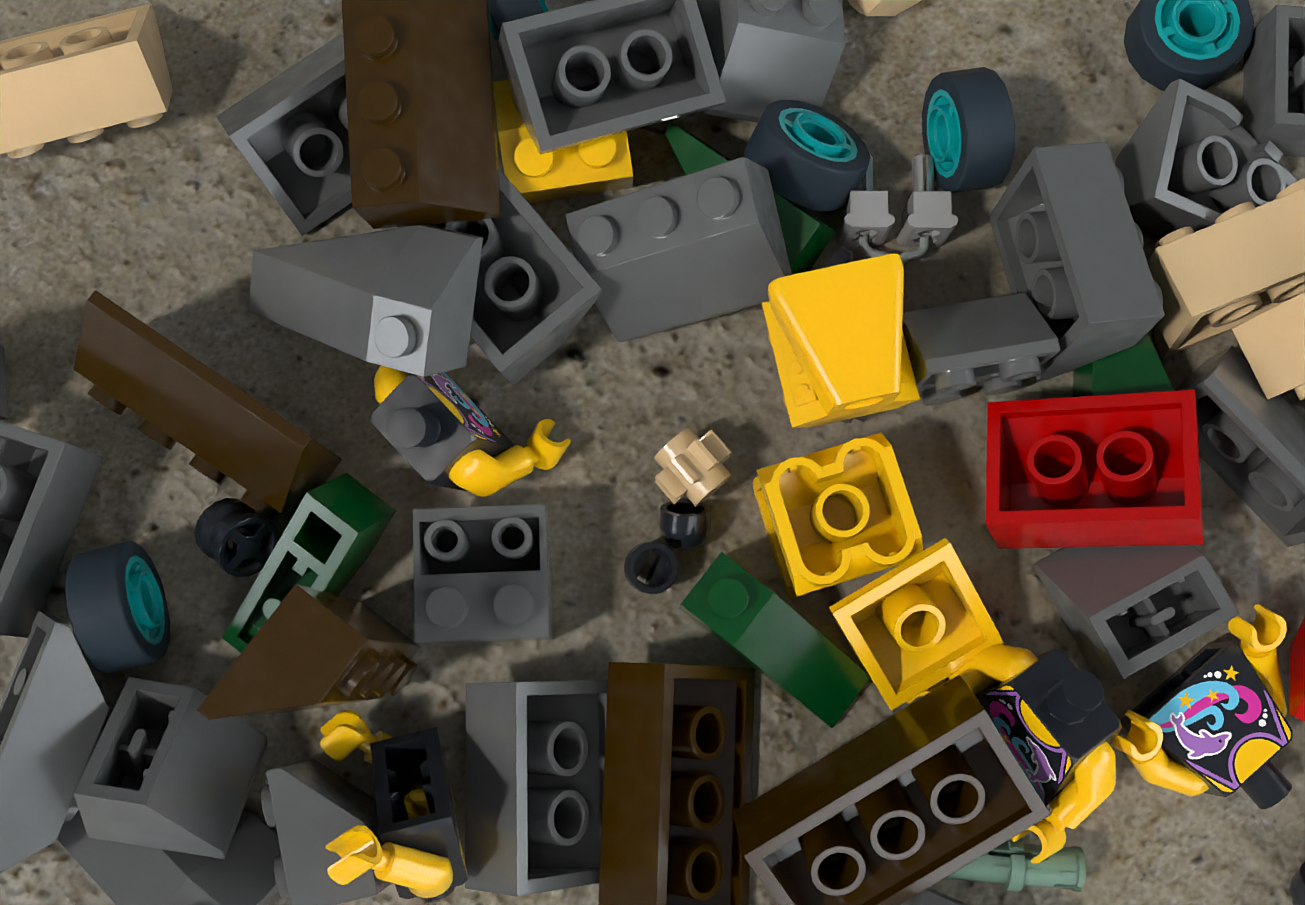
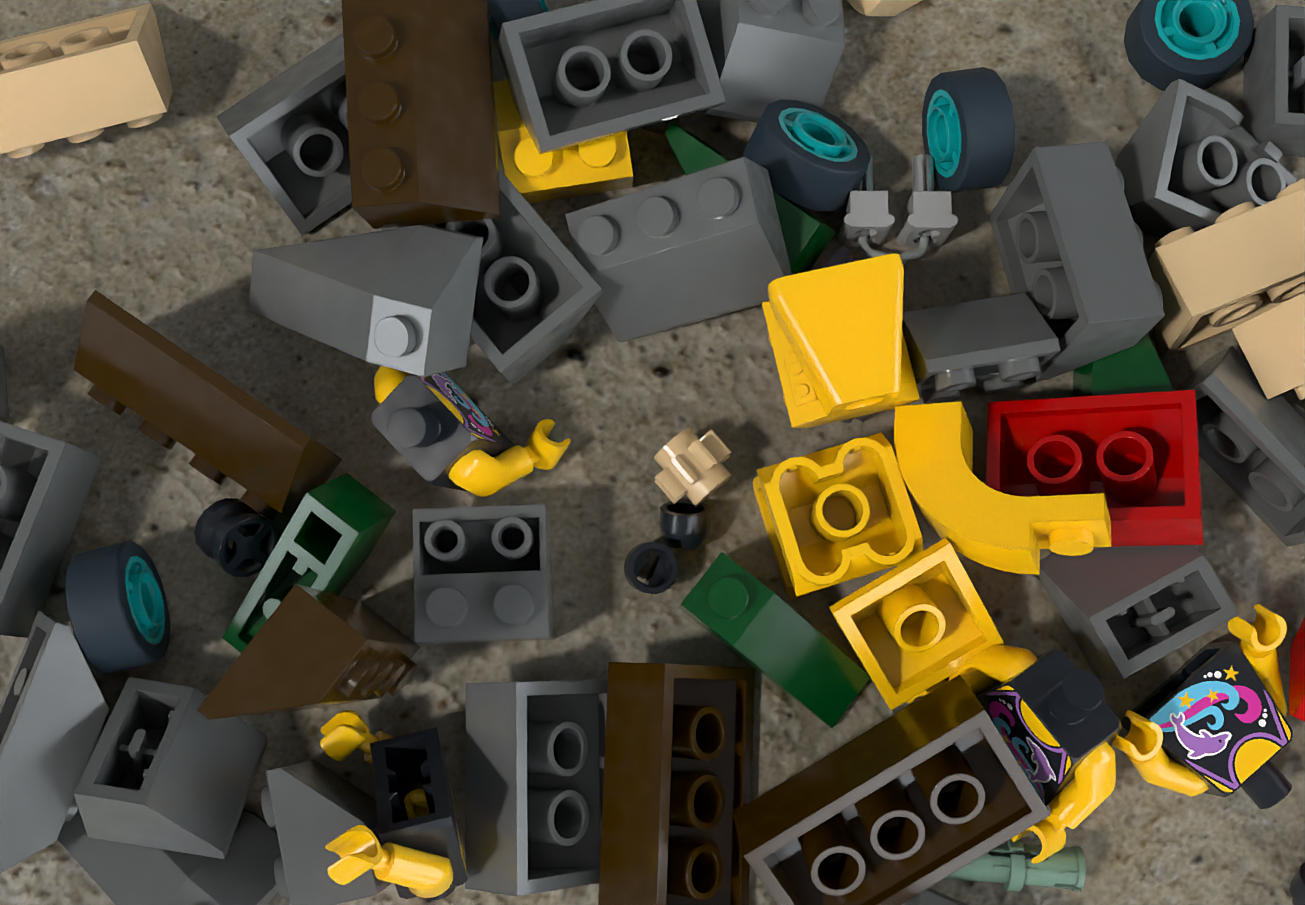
none -> yellow arch [894,401,1111,575]

